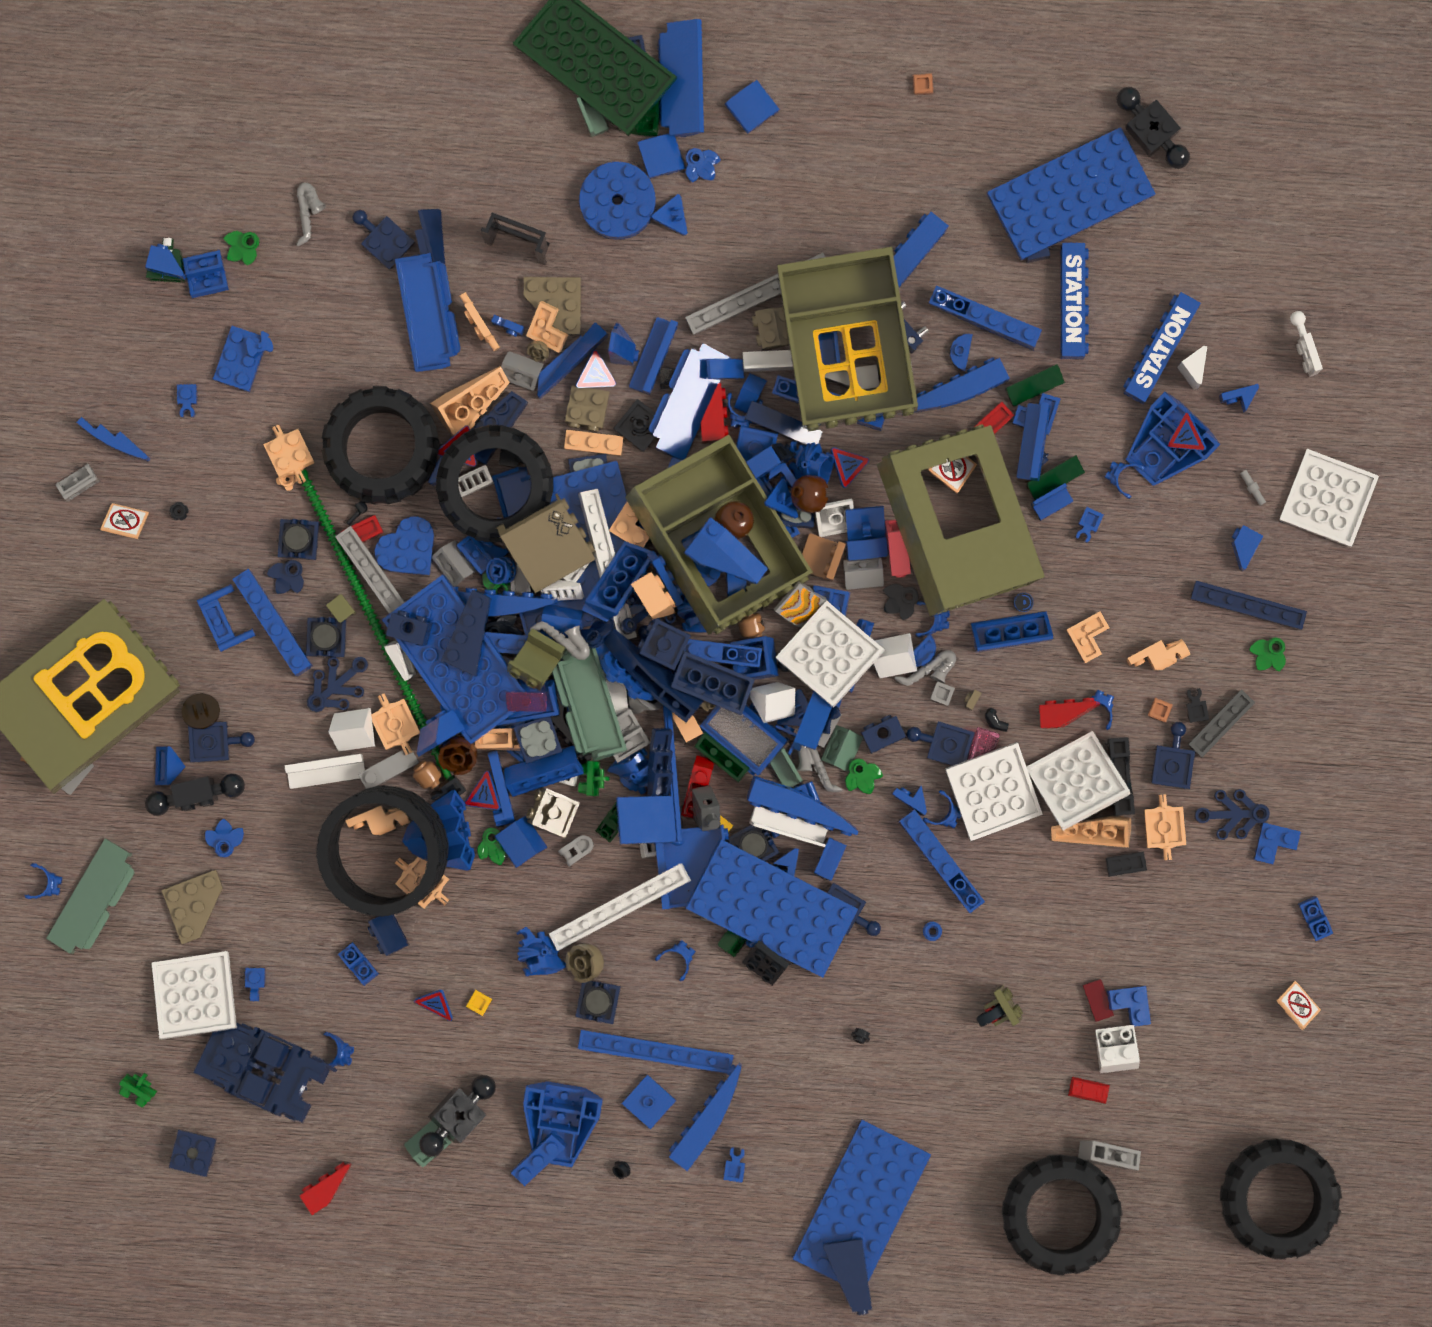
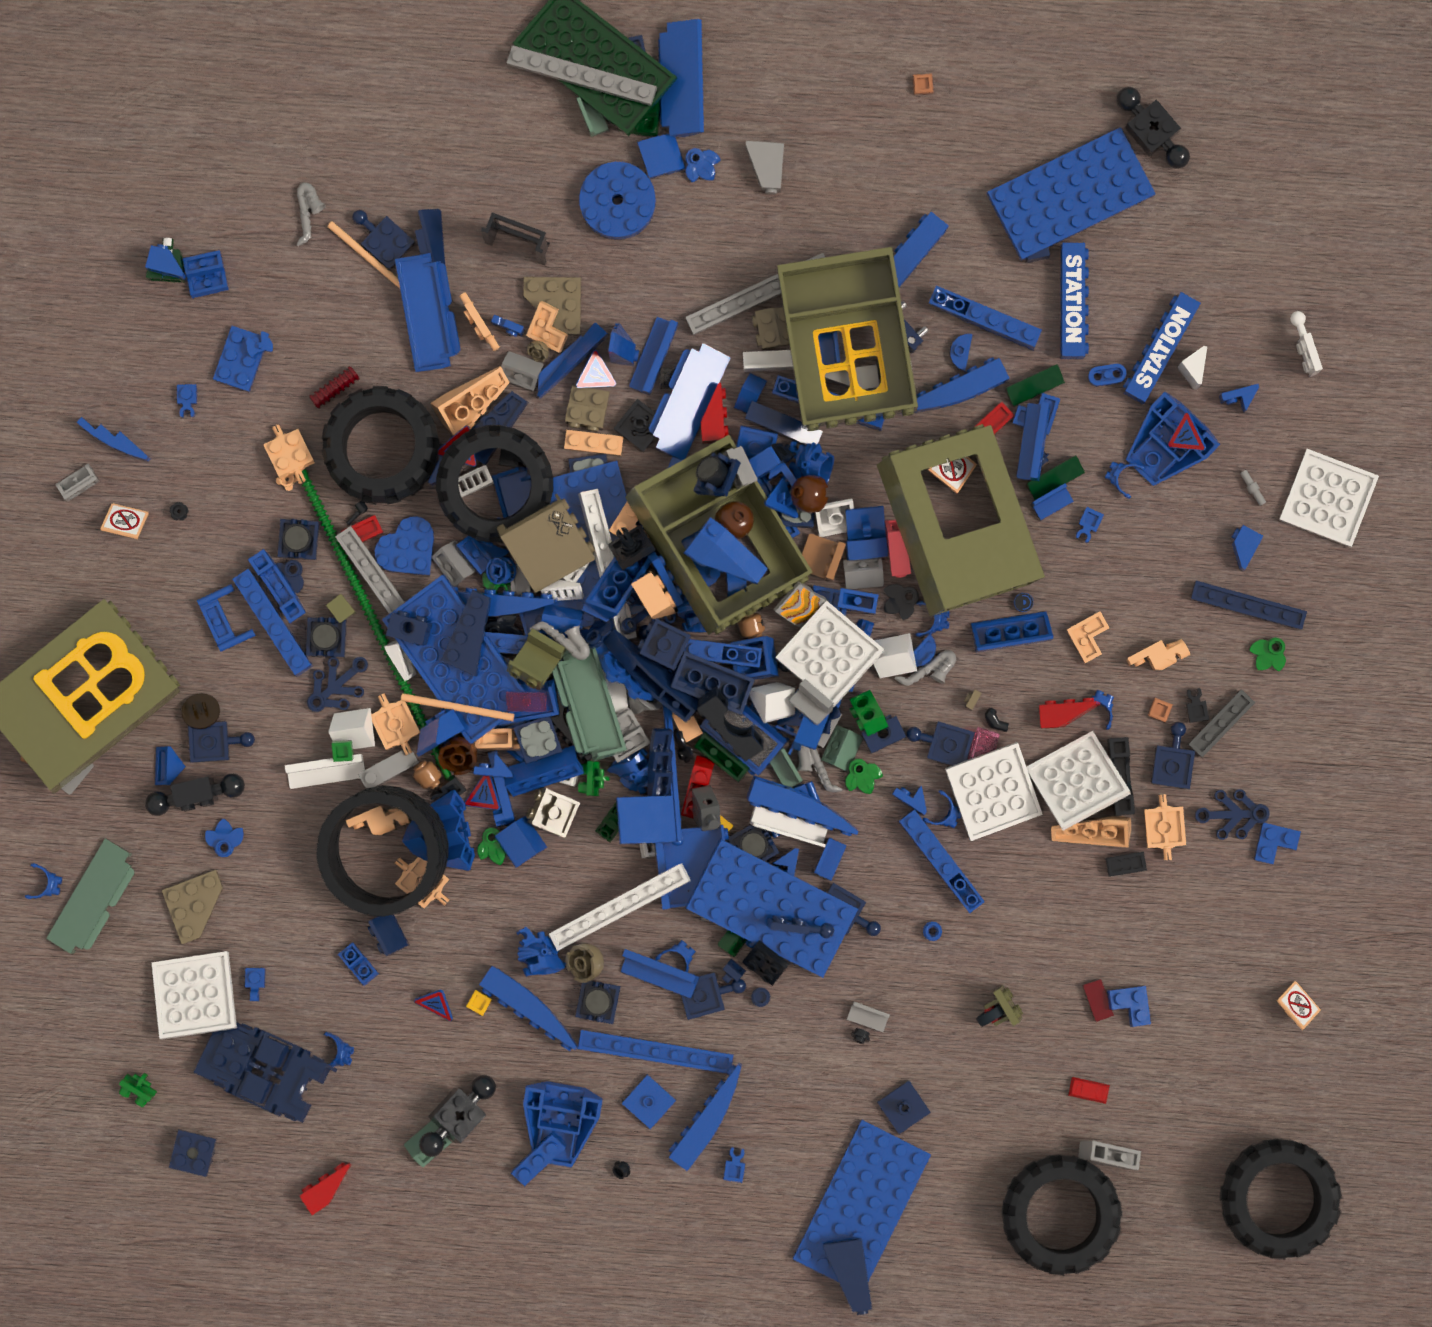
green plate [224,231,260,266] -> none
light grey plate [558,835,593,867] -> none
blue piece [651,194,688,236] -> none
blue slope [706,359,744,380] -> none
blue slope [725,80,780,134] -> none
blue helmet [727,393,763,428] -> none
piece [830,447,869,488] -> none
light grey plate [930,681,955,706] -> none
white slope [1095,1025,1140,1073] -> none
blue slope [1298,896,1333,941] -> none
none -> blue slope [248,549,306,623]
none -> dark red piece [309,366,360,409]
none -> light nougat piece [327,221,400,289]
none -> green tile [331,740,354,762]
none -> light nougat piece [401,693,515,721]
none -> blue slope [474,753,514,778]
none -> blue slope [479,966,578,1051]
none -> light grey plate [507,45,657,106]
none -> black plate [608,525,655,570]
none -> blue panel [621,949,699,998]
none -> black plate [674,729,693,763]
none -> dark blue plate [681,972,746,1020]
none -> piece [693,453,741,497]
none -> black arch [697,687,764,762]
none -> dark blue tile [722,958,746,984]
none -> light grey panel [723,446,758,490]
none -> light grey slope [746,141,784,195]
none -> dark blue plate [751,987,770,1007]
none -> dark blue plate [766,915,834,938]
none -> light grey panel [789,679,834,725]
none -> blue slope [837,588,878,615]
none -> light grey panel [847,1001,890,1032]
none -> green brick [849,690,889,736]
none -> dark blue tile [877,1080,931,1134]
none -> blue plate [1088,364,1127,387]

